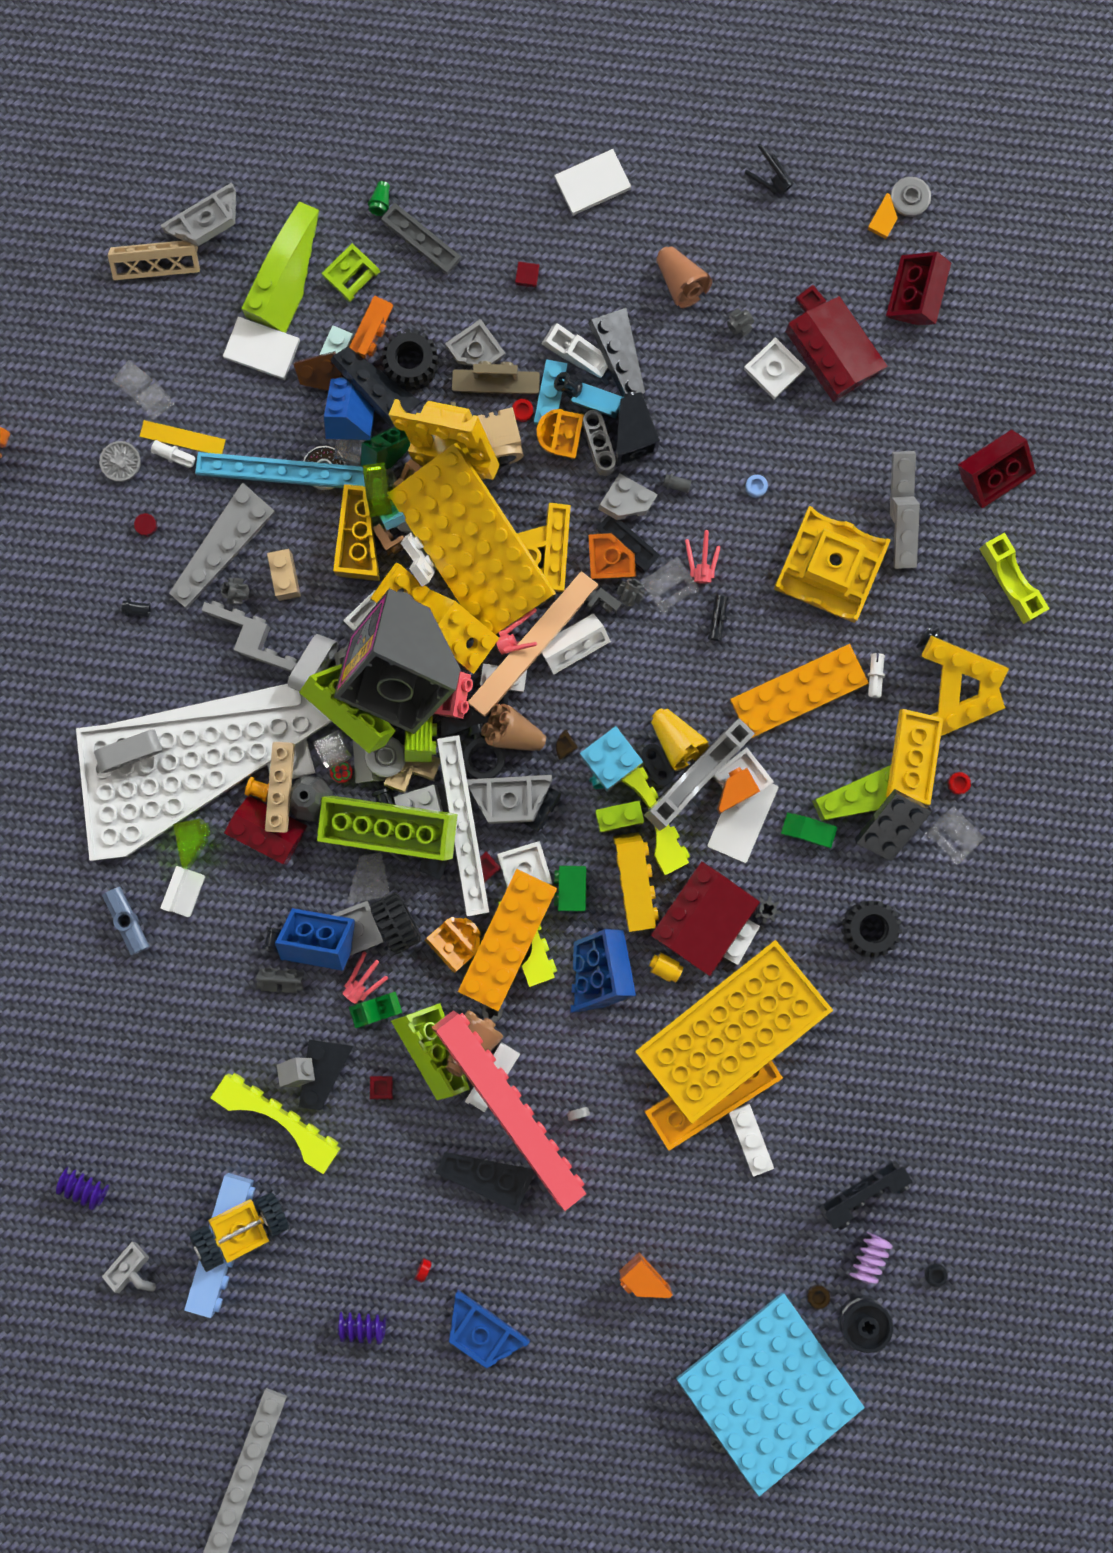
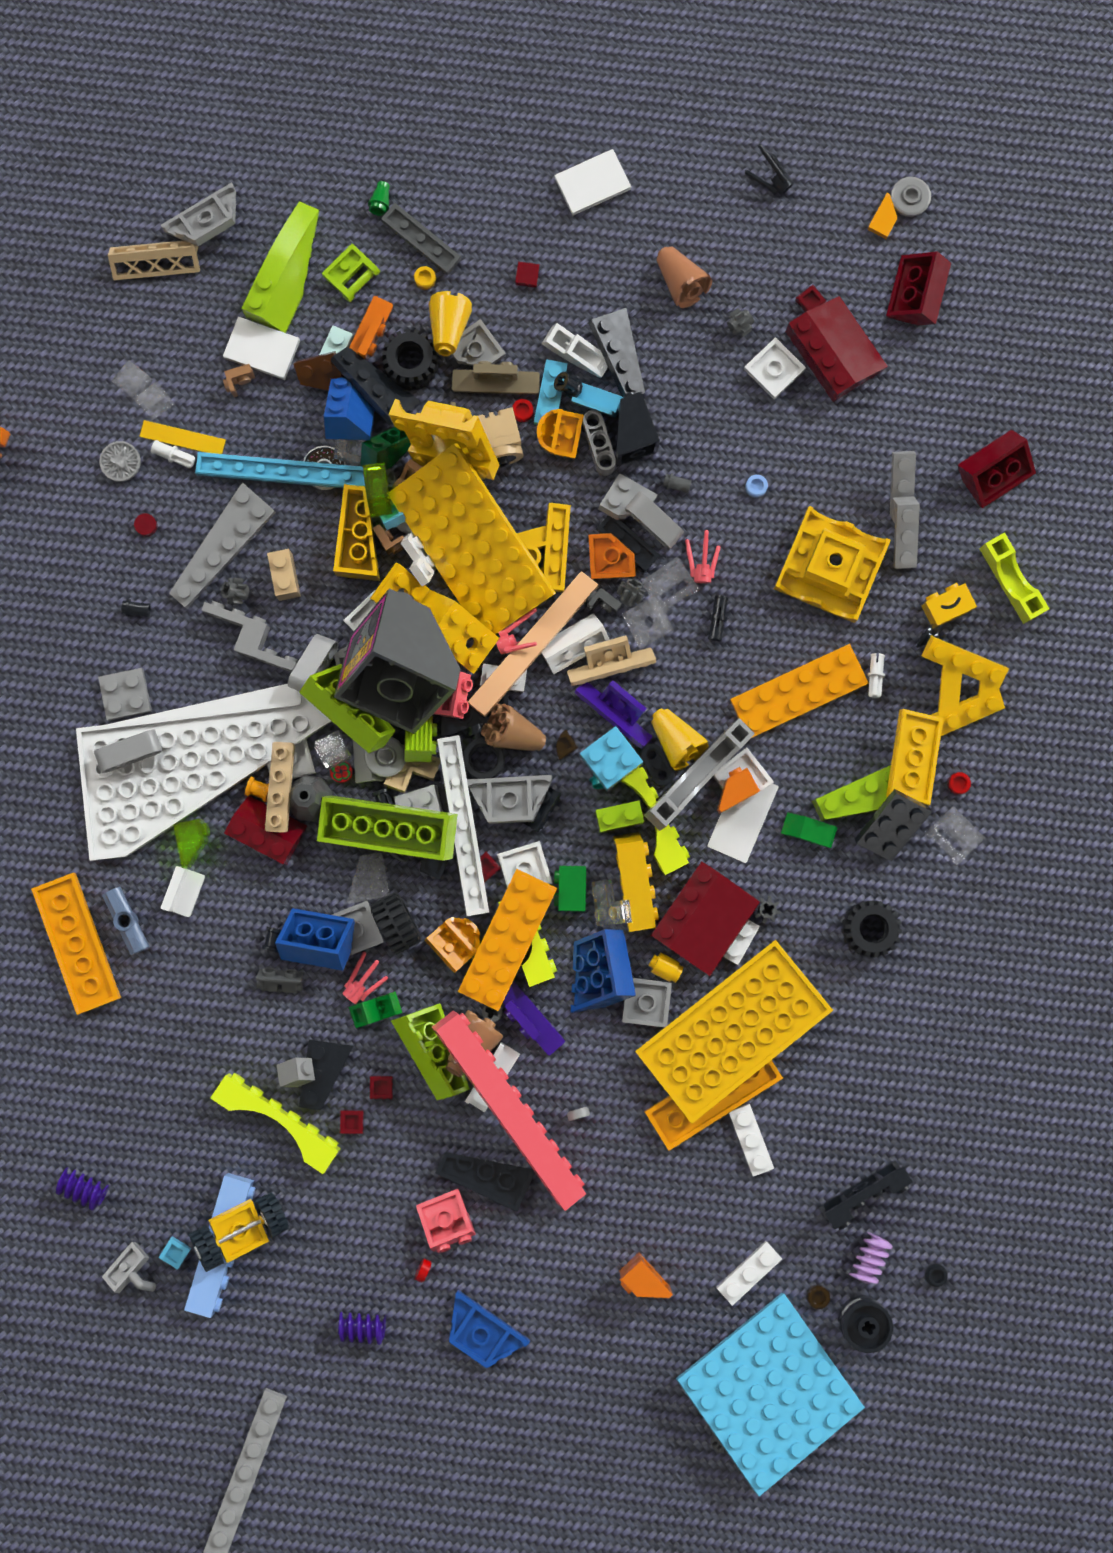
none -> light orange plate [31,873,121,1015]
none -> light grey plate [98,668,152,721]
none -> medium azure plate [158,1236,192,1270]
none -> medium nougat bracket [223,364,255,397]
none -> dark red plate [340,1110,364,1134]
none -> yellow tile [414,266,436,290]
none -> coral plate [416,1189,476,1253]
none -> yellow cone [429,291,472,356]
none -> dark purple bracket [503,980,565,1056]
none -> tan bracket [567,635,656,686]
none -> dark purple bracket [574,680,652,749]
none -> clear plate [591,879,632,926]
none -> clear piece [622,595,674,649]
none -> light grey plate [622,978,672,1027]
none -> light grey beam [625,491,684,549]
none -> white plate [716,1241,782,1306]
none -> yellow brick [921,583,977,629]

